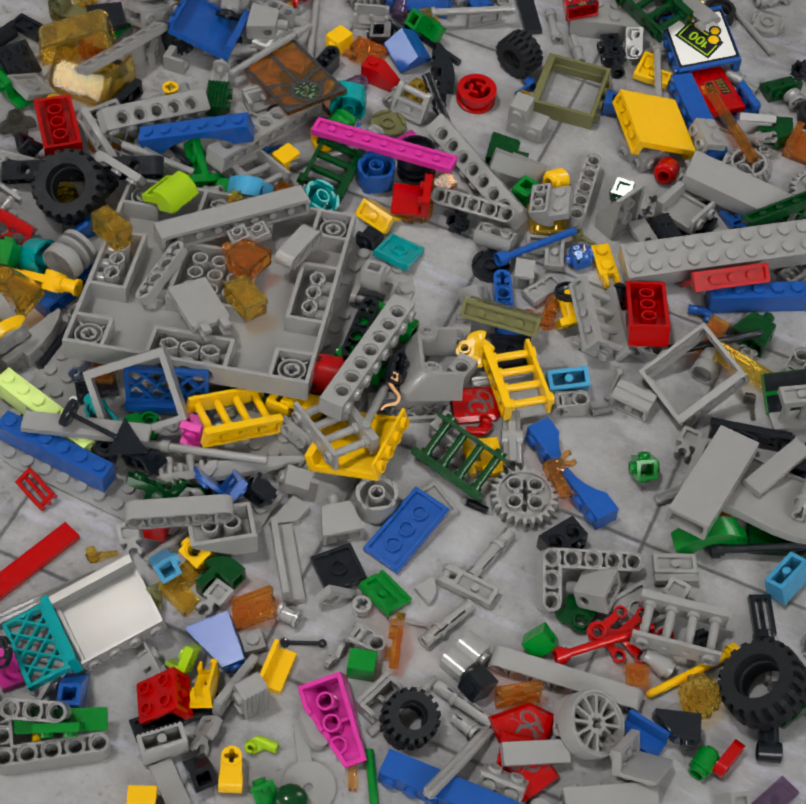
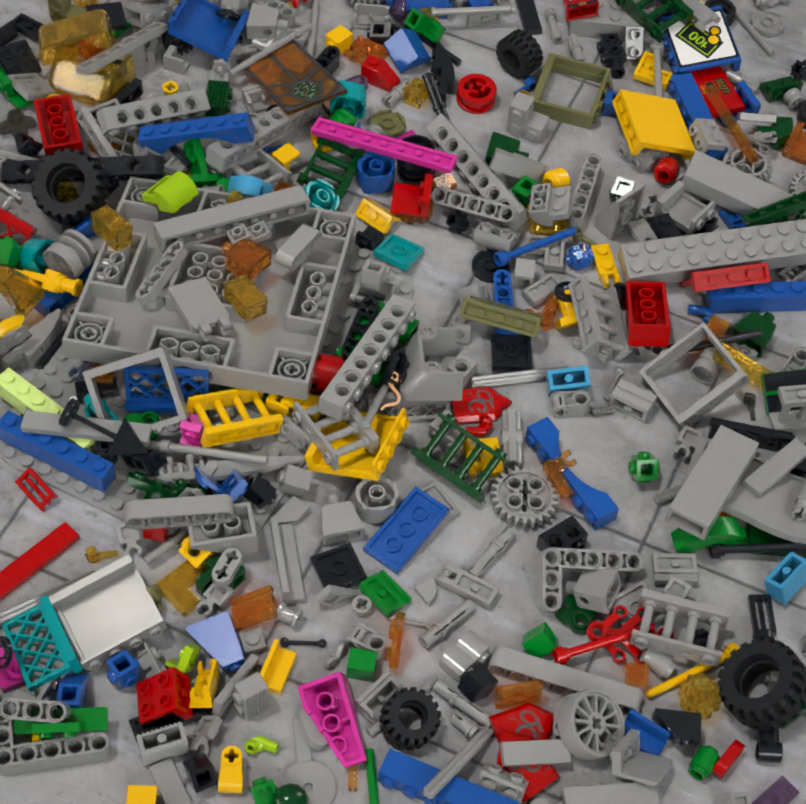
light grey plate [94,151,147,186] -> none
light grey bar [121,141,195,175] -> none
dark azure brick [148,548,182,584] -> none
light grey plate [390,80,434,125] -> none
yellow plate [455,330,495,368] -> none
black piece [461,497,493,515] -> none
yellow fence [481,339,555,421] -> none
none -> blue brick [106,649,141,690]
none -> light grey beam [212,547,242,588]

